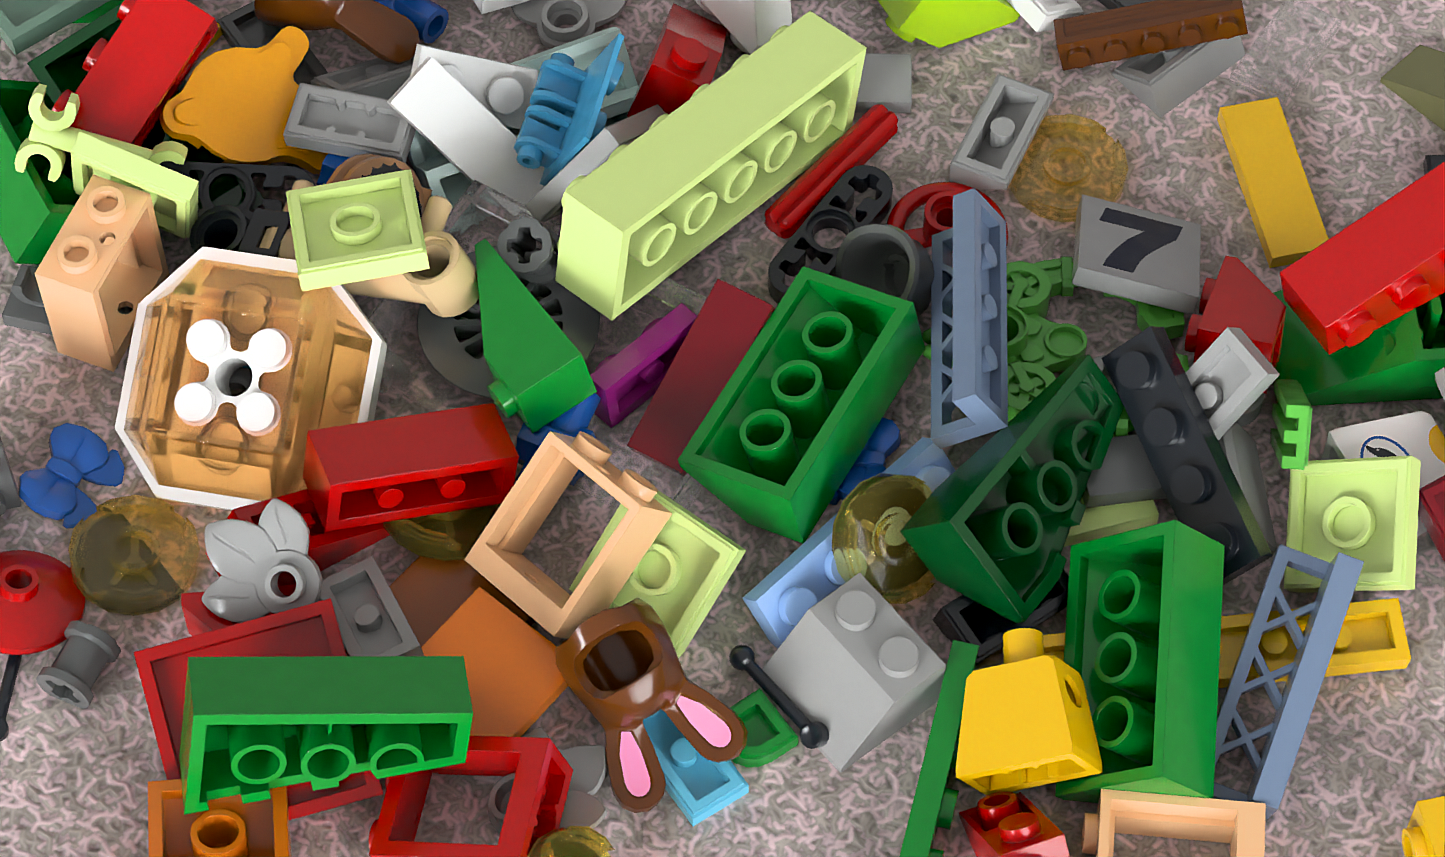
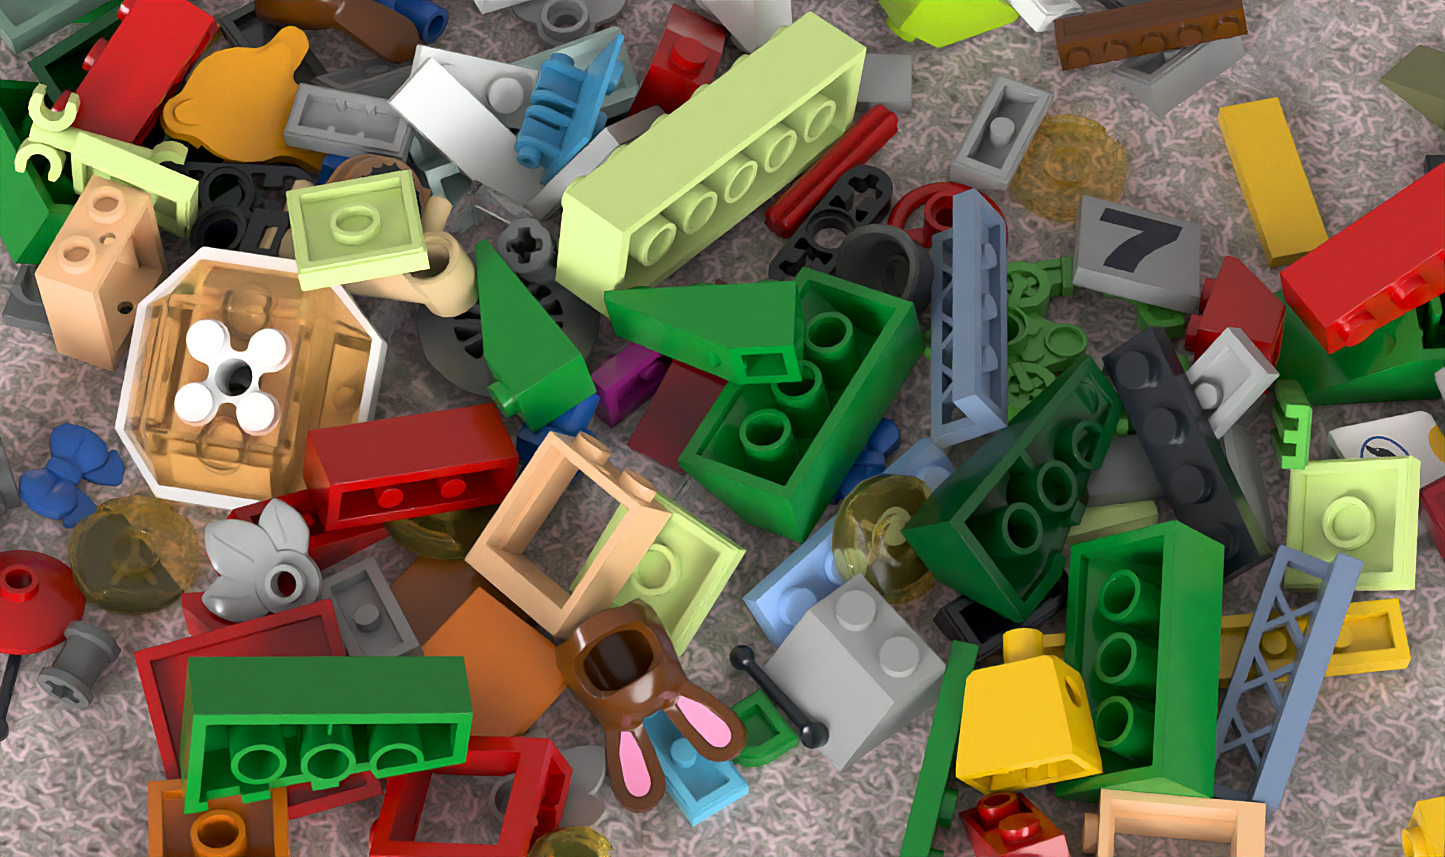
none -> green slope [604,279,805,385]

